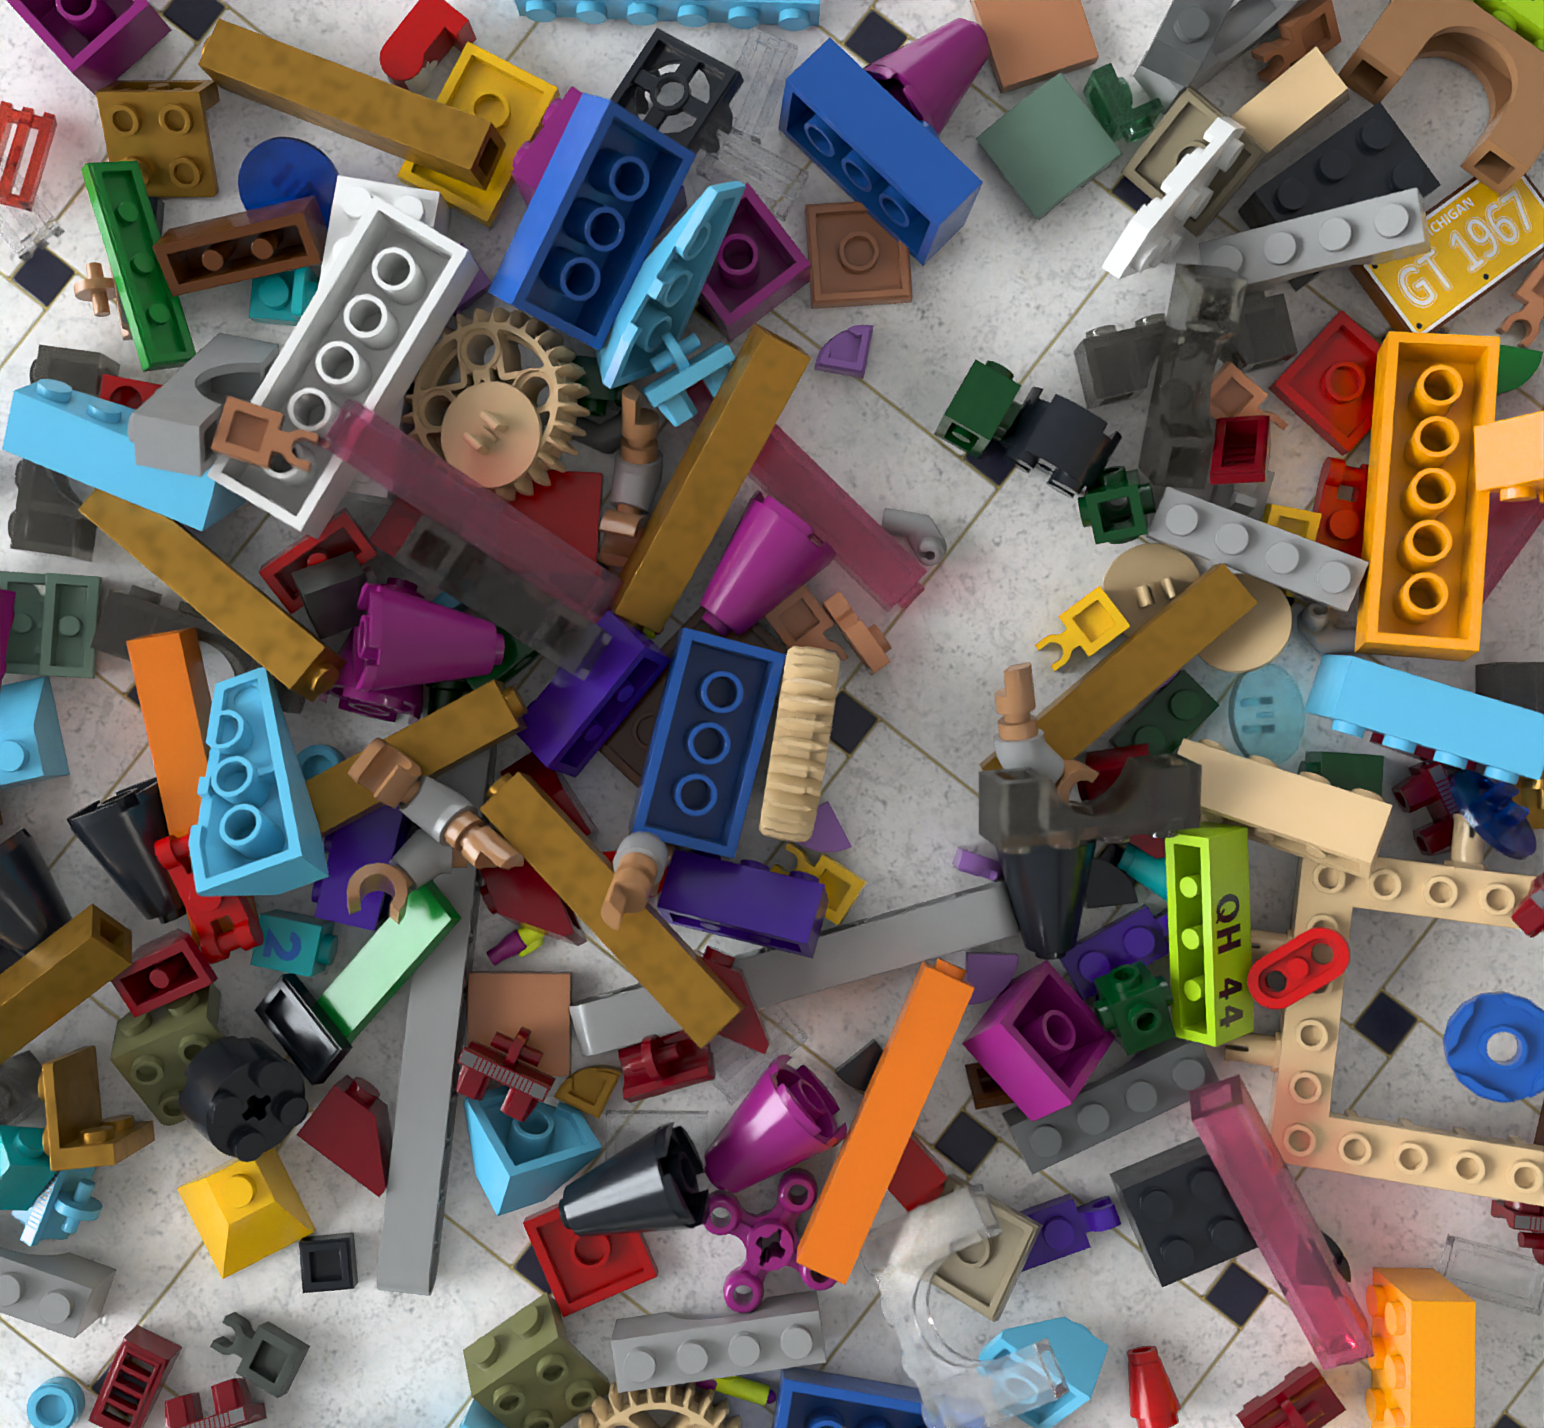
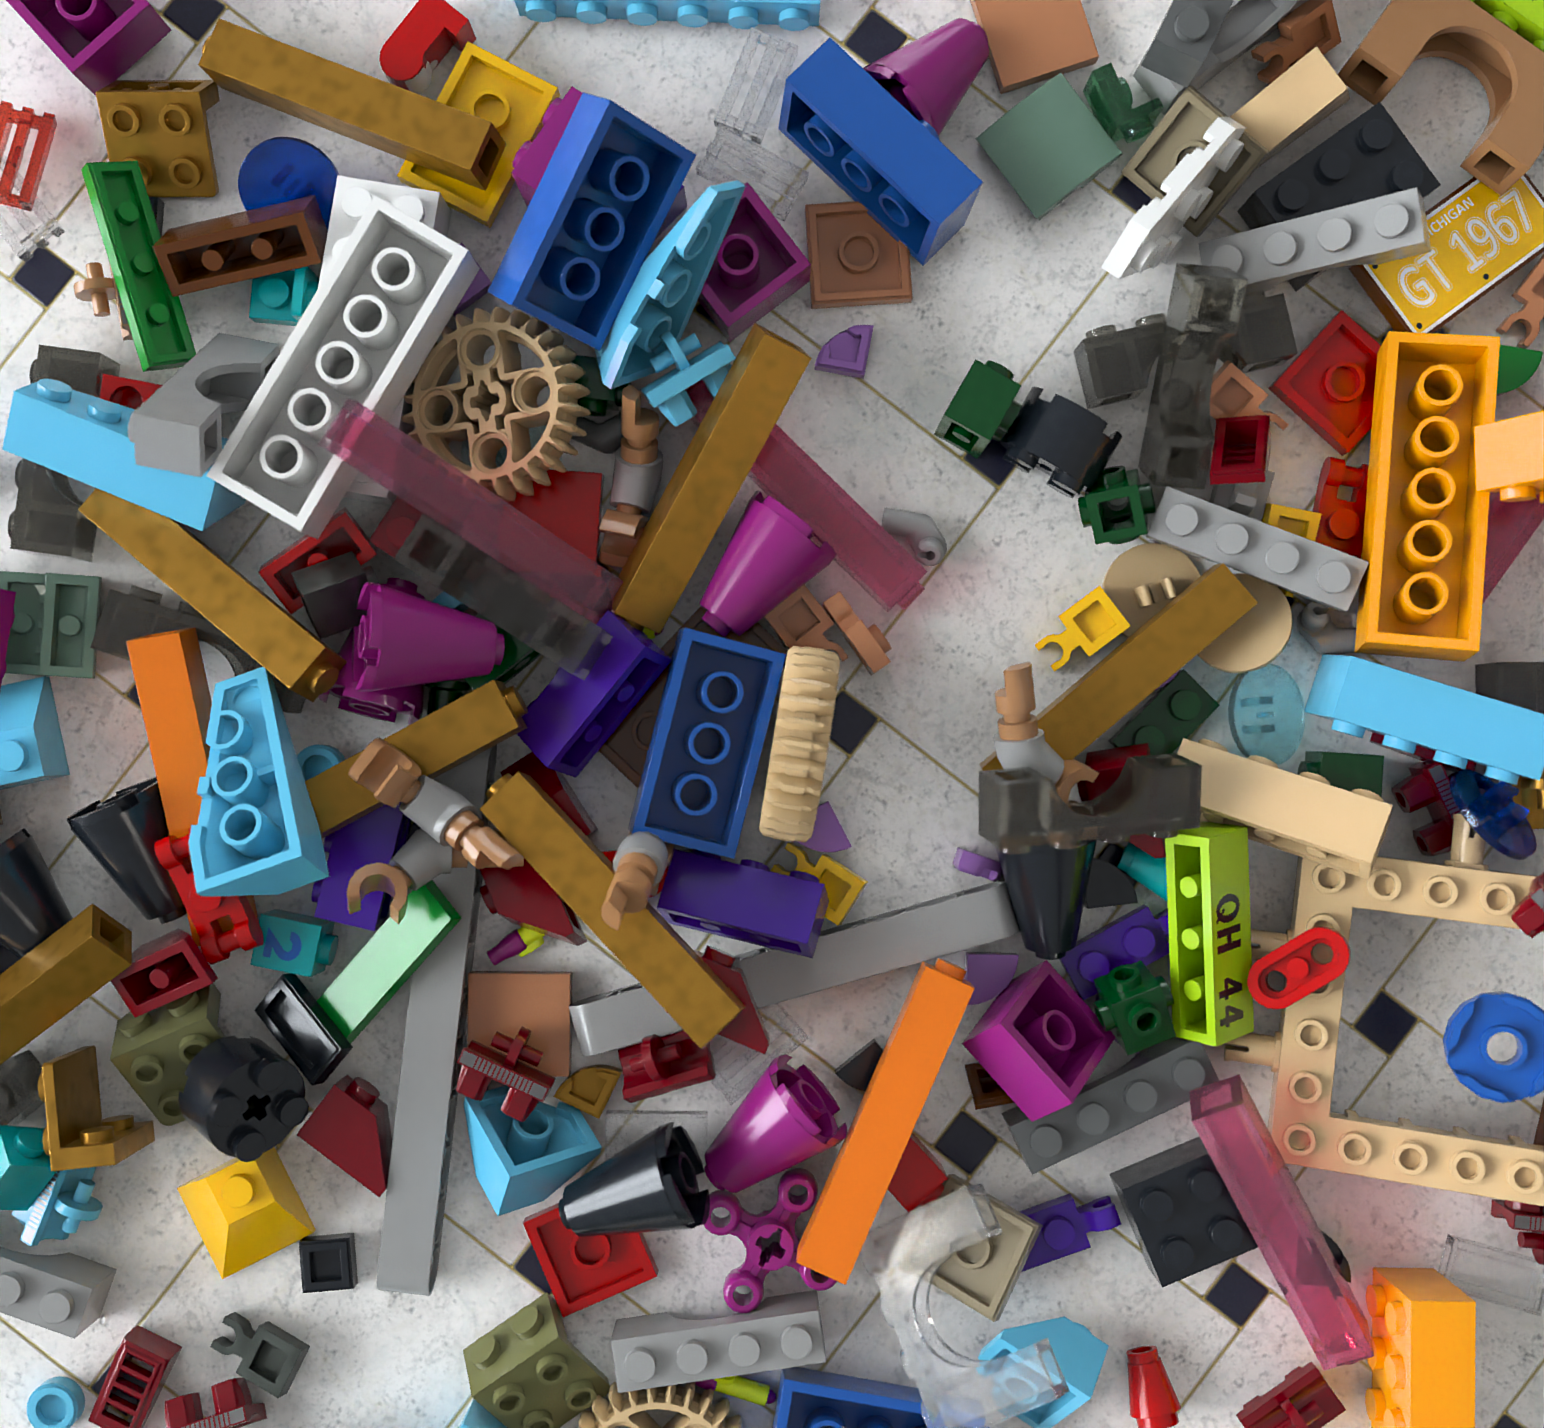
nougat plate [211,396,321,473] -> none
tan piece [441,381,543,489] -> none
black piece [610,28,744,154] -> none

